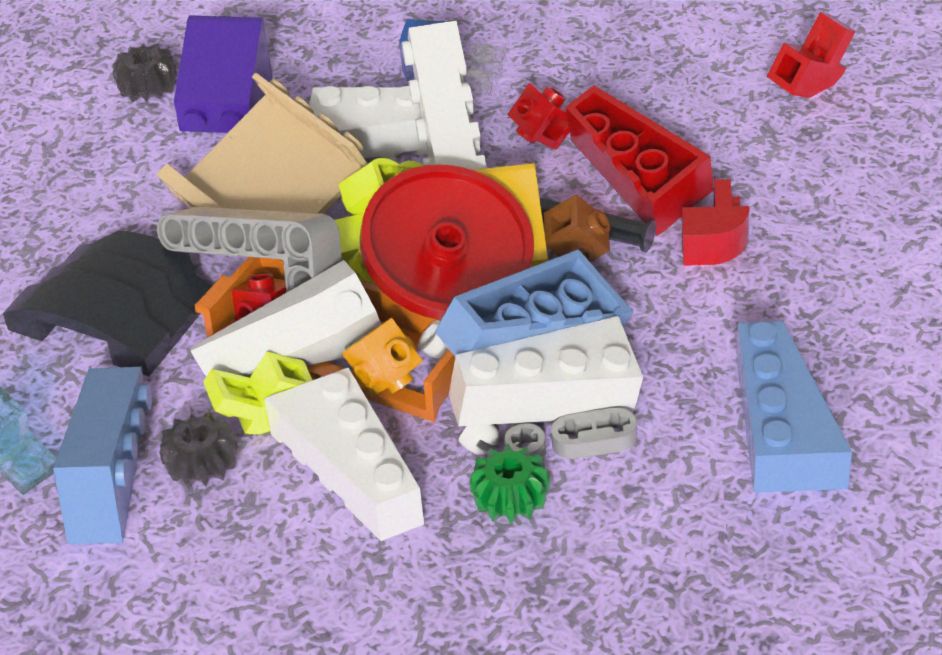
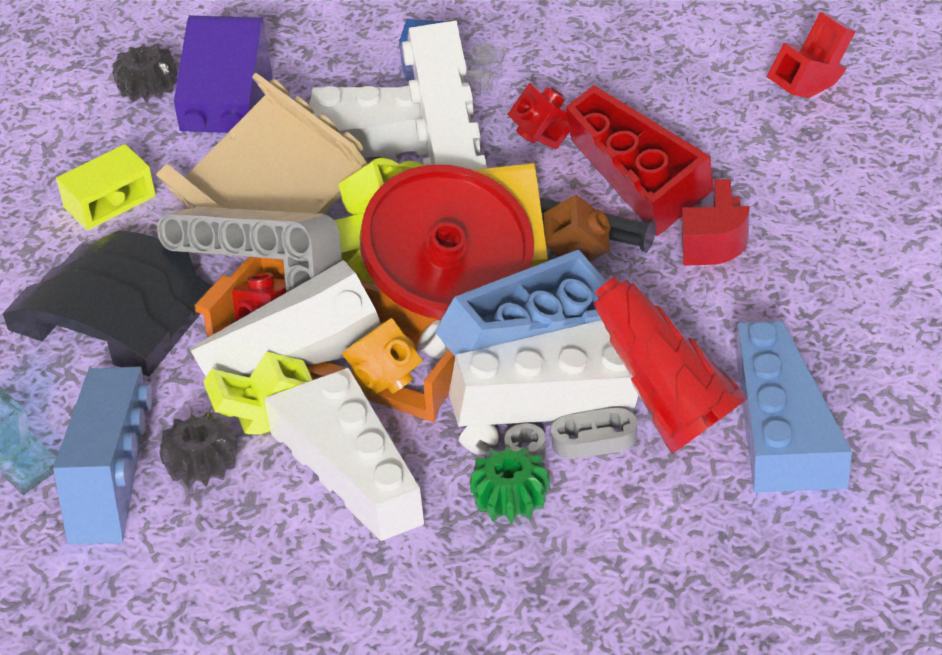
none -> neon yellow brick [56,144,156,231]
none -> cone [594,276,748,454]

